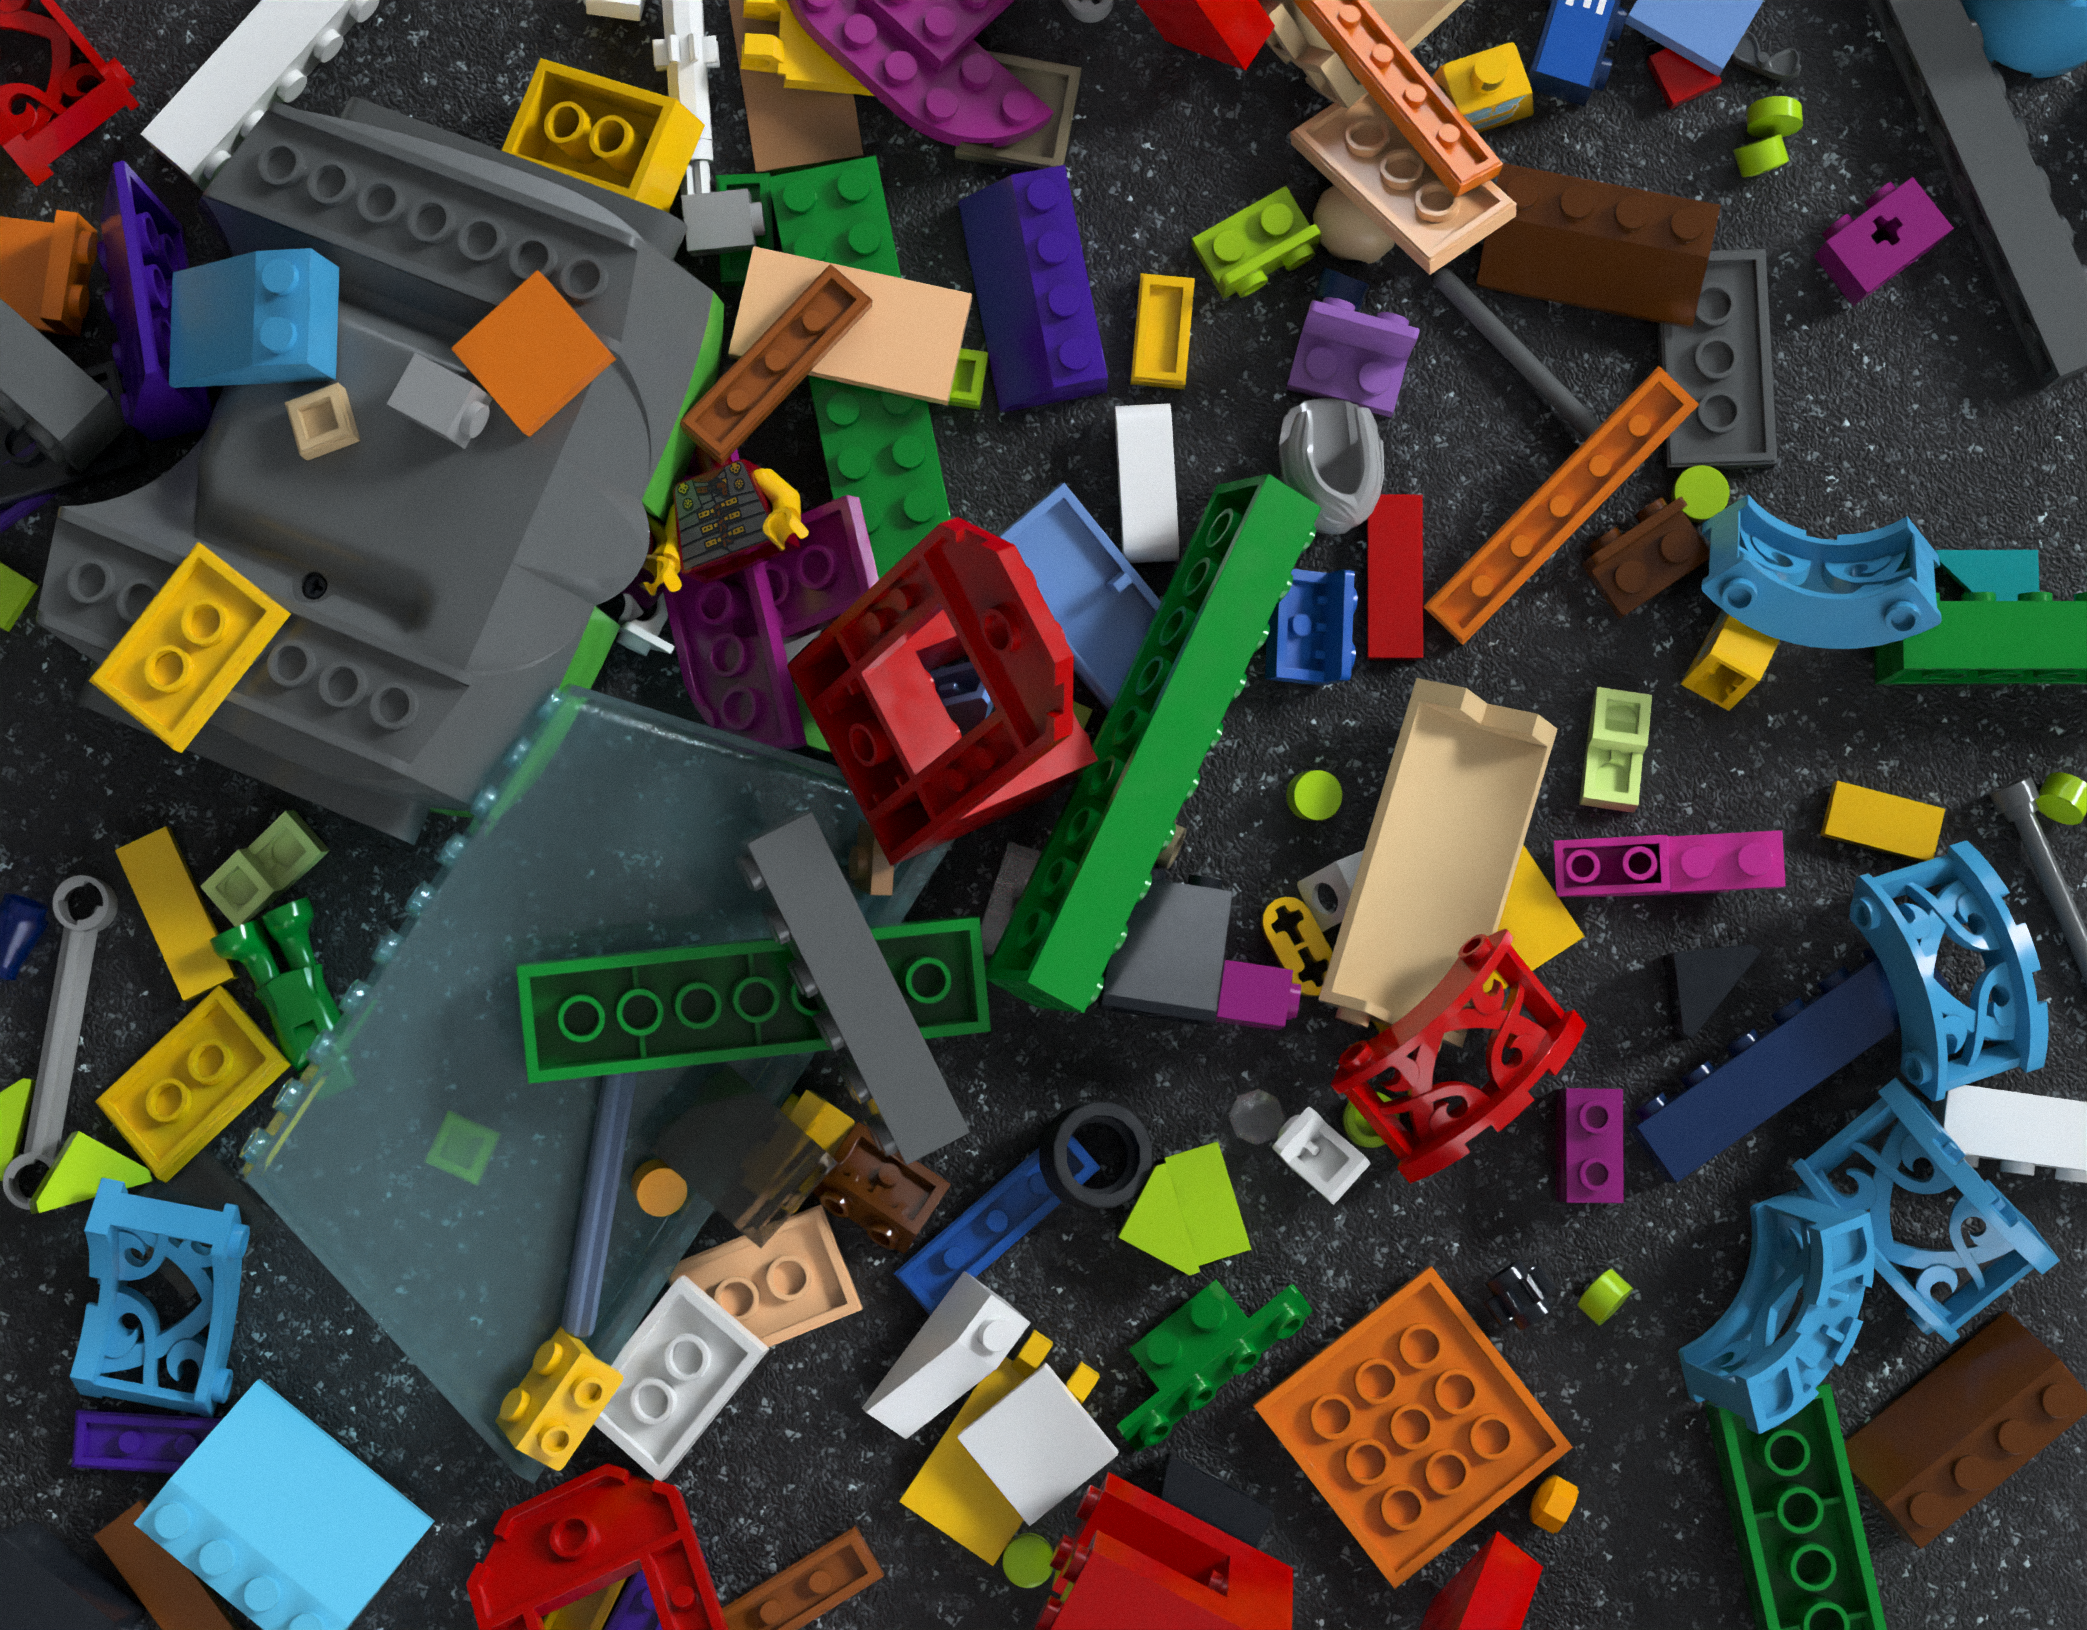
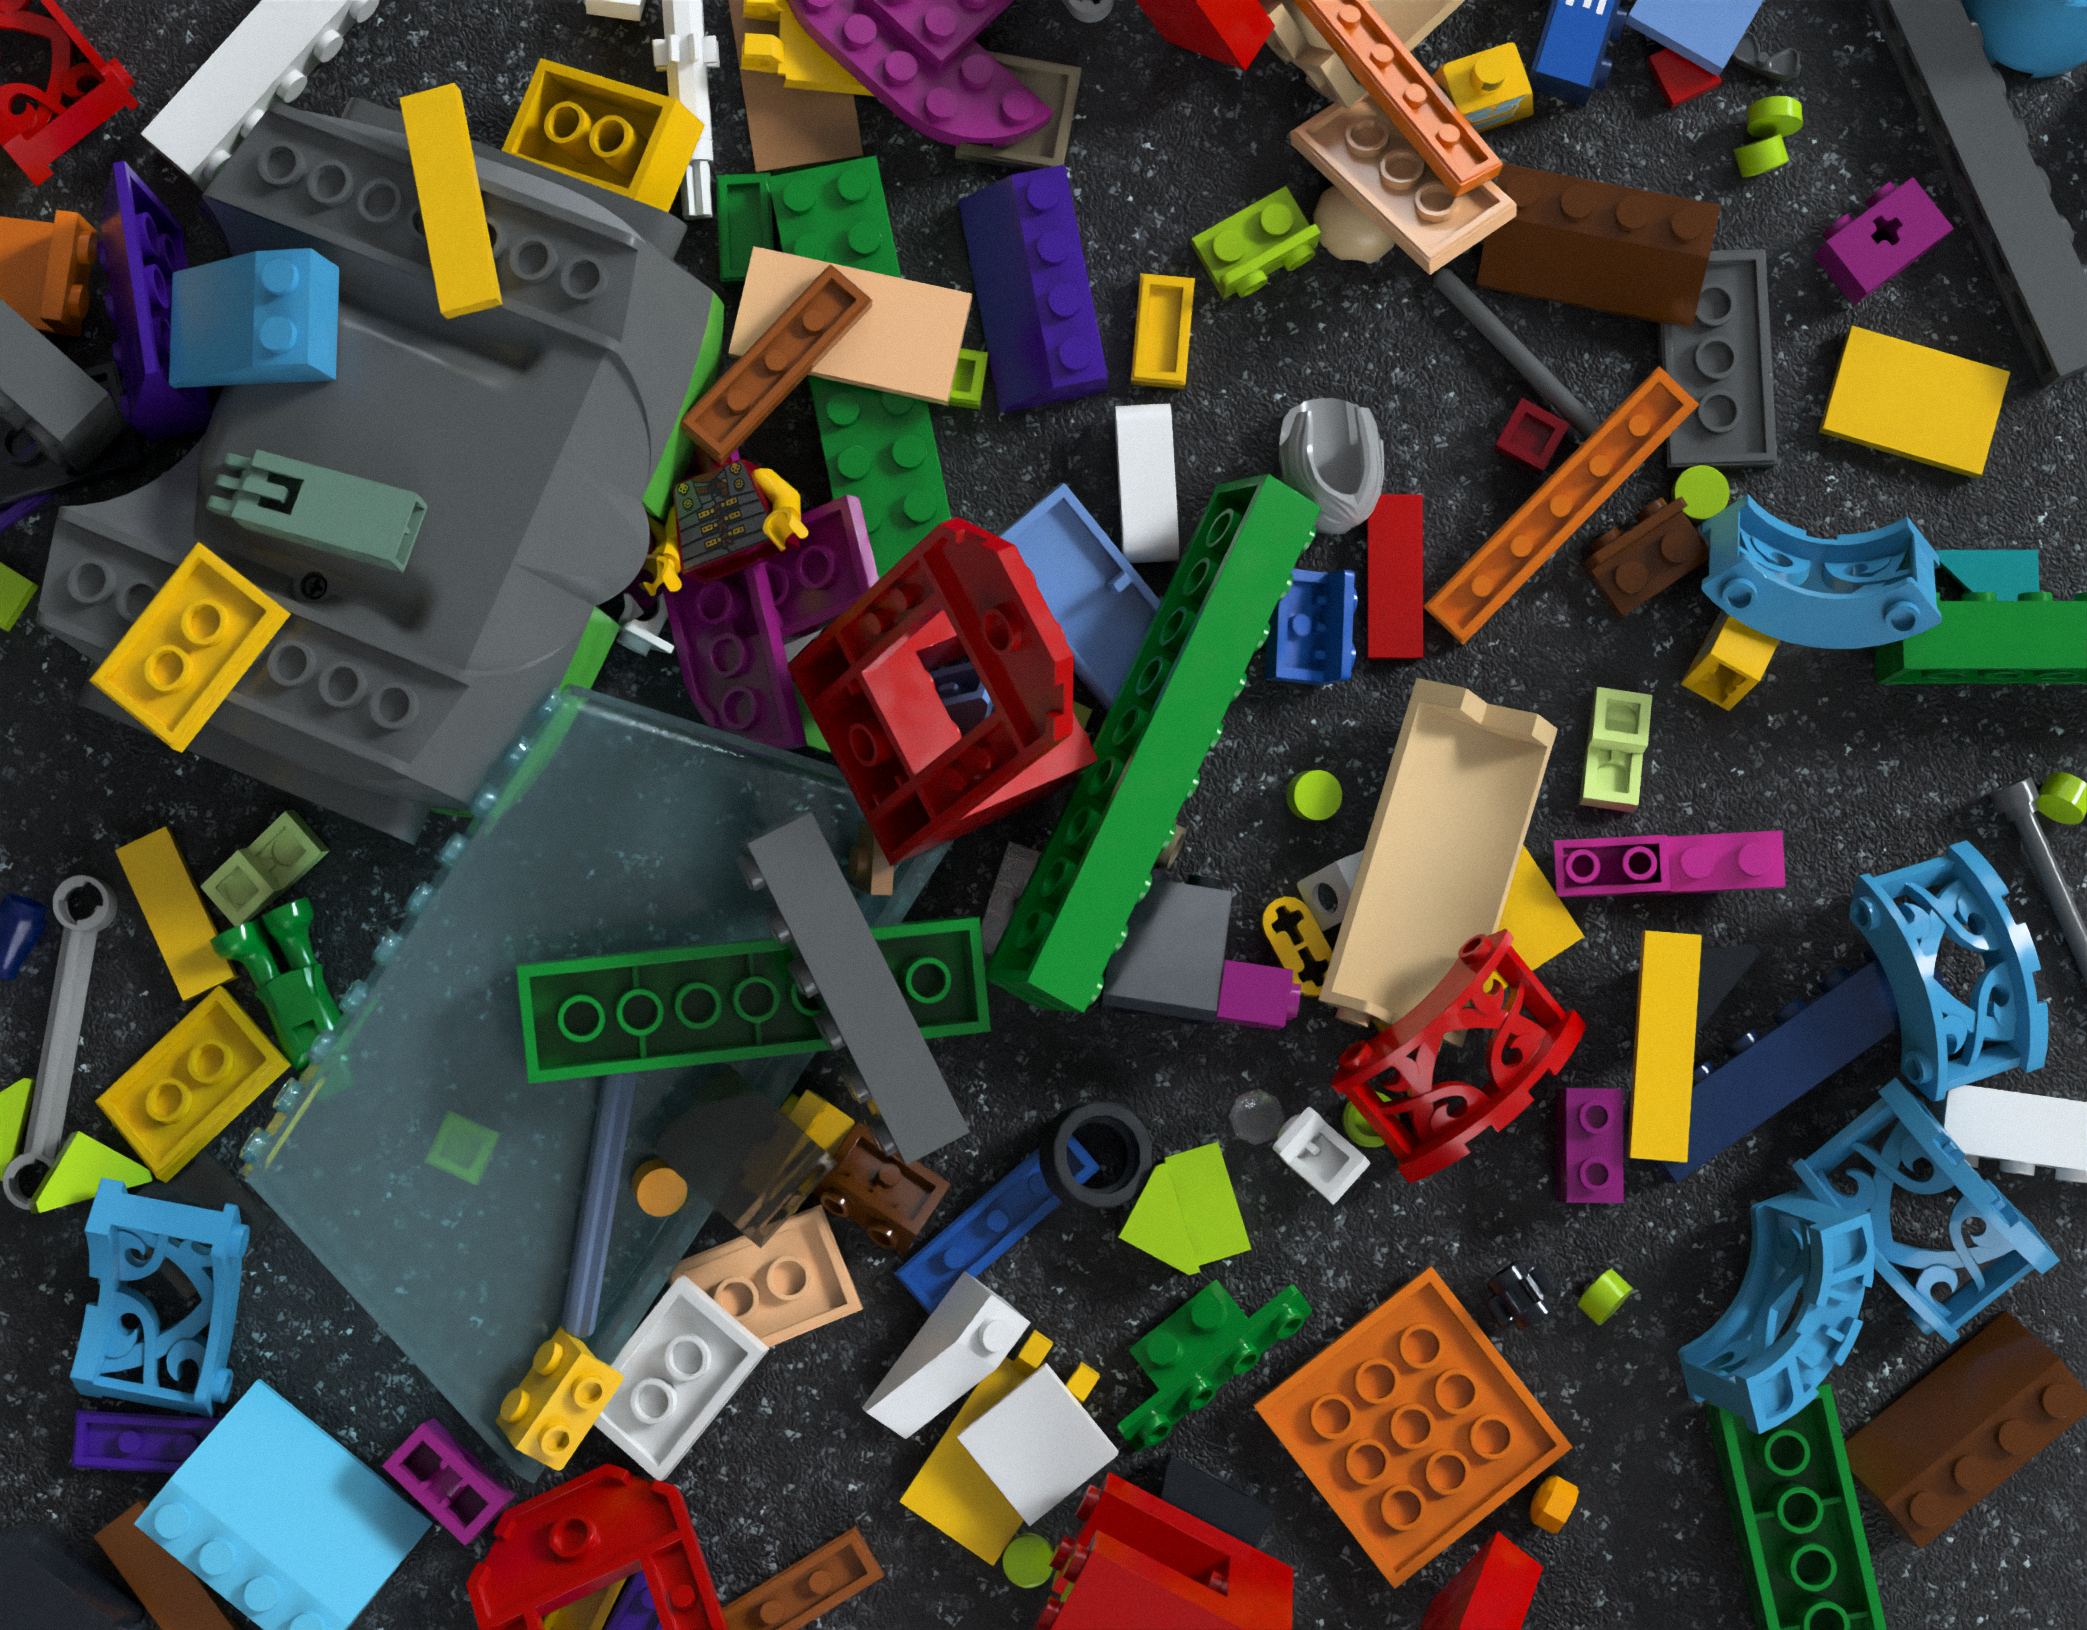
tan tile [284,383,361,461] -> none
light grey brick [387,353,493,449] -> none
orange tile [451,270,616,437] -> none
light grey brick [681,189,766,257] -> none
medium lavender bracket [1286,297,1420,418] -> none
dark blue piece [1314,268,1369,311] -> none
yellow tile [1820,781,1945,862] -> none
none -> sand green hinge [205,449,428,573]
none -> magenta brick [382,1418,516,1546]
none -> yellow tile [400,83,503,319]
none -> dark red plate [1493,398,1570,476]
none -> yellow tile [1627,930,1702,1163]
none -> yellow tile [1818,326,2010,479]

